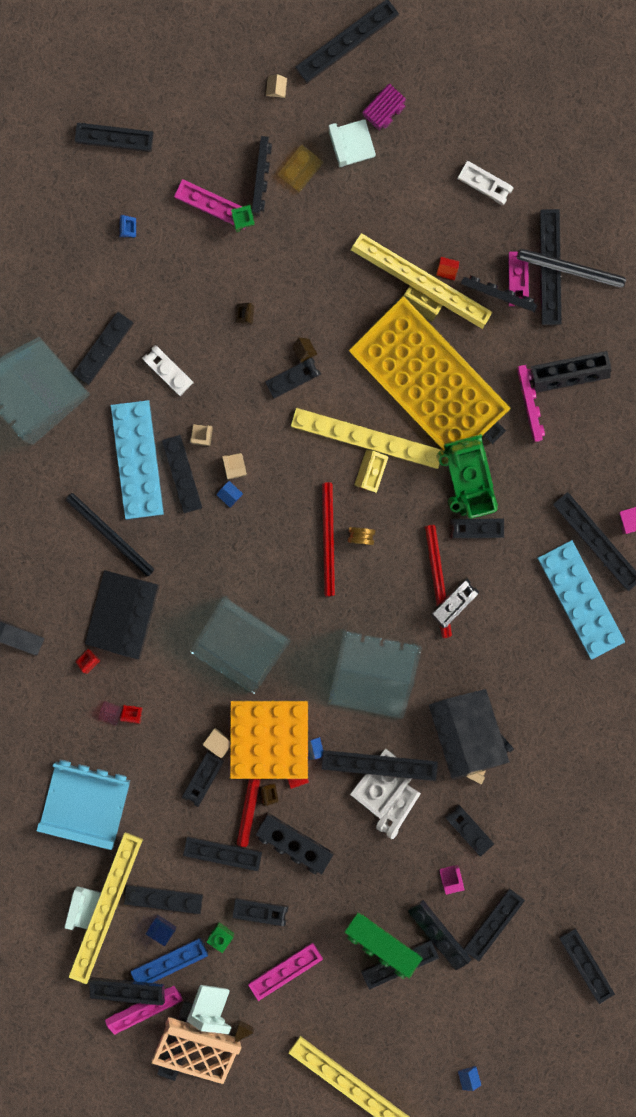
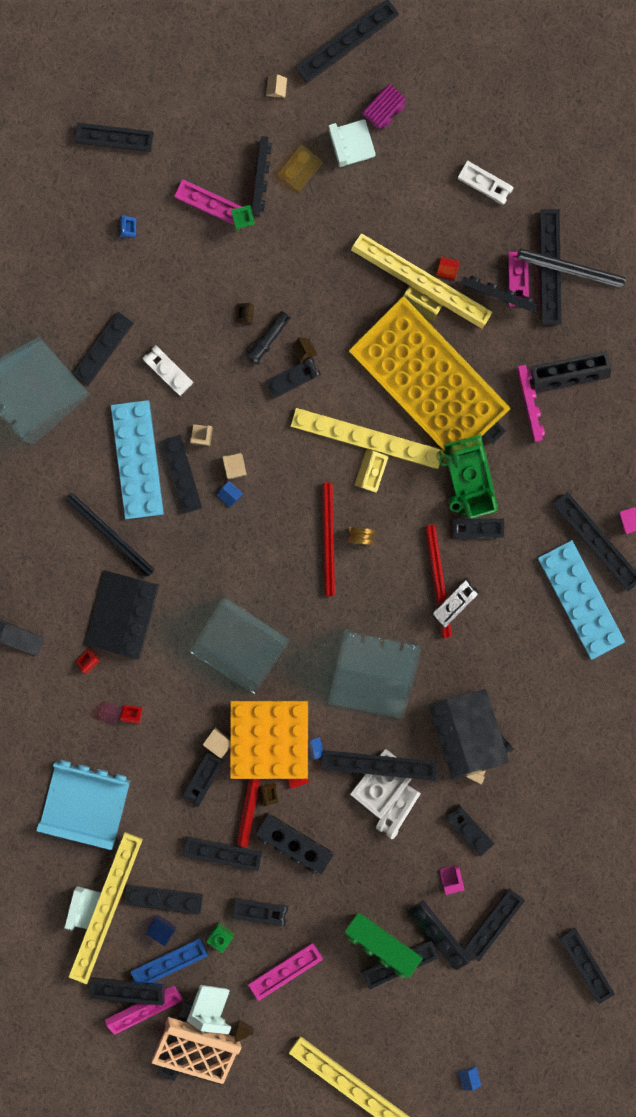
none -> black pin [245,311,291,365]

